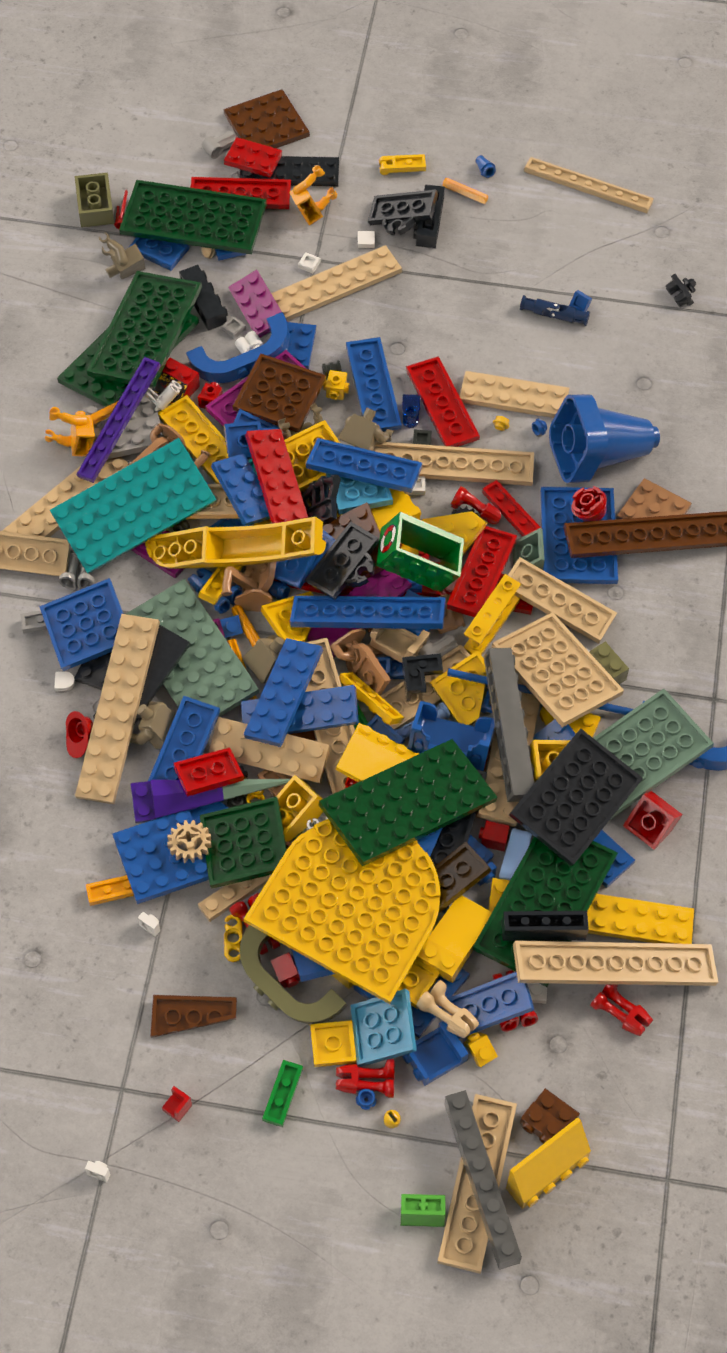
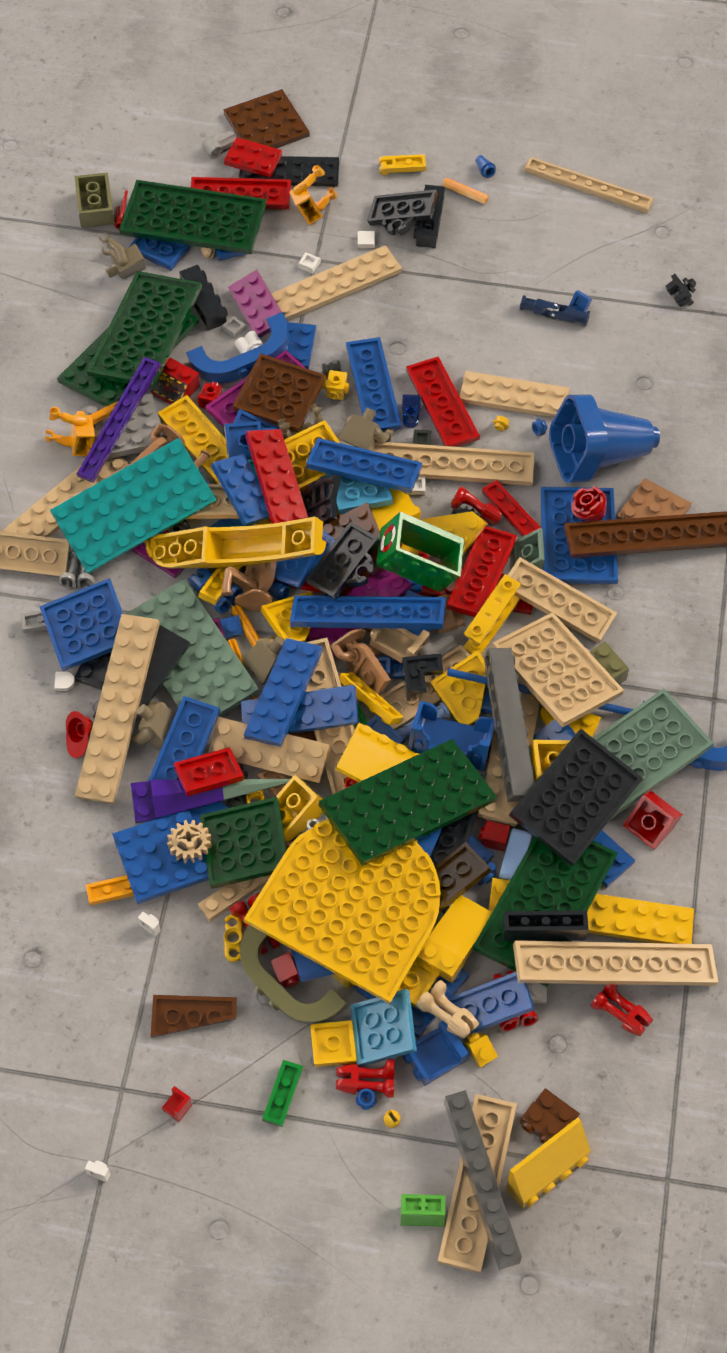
white piece [144,380,182,411] -> none

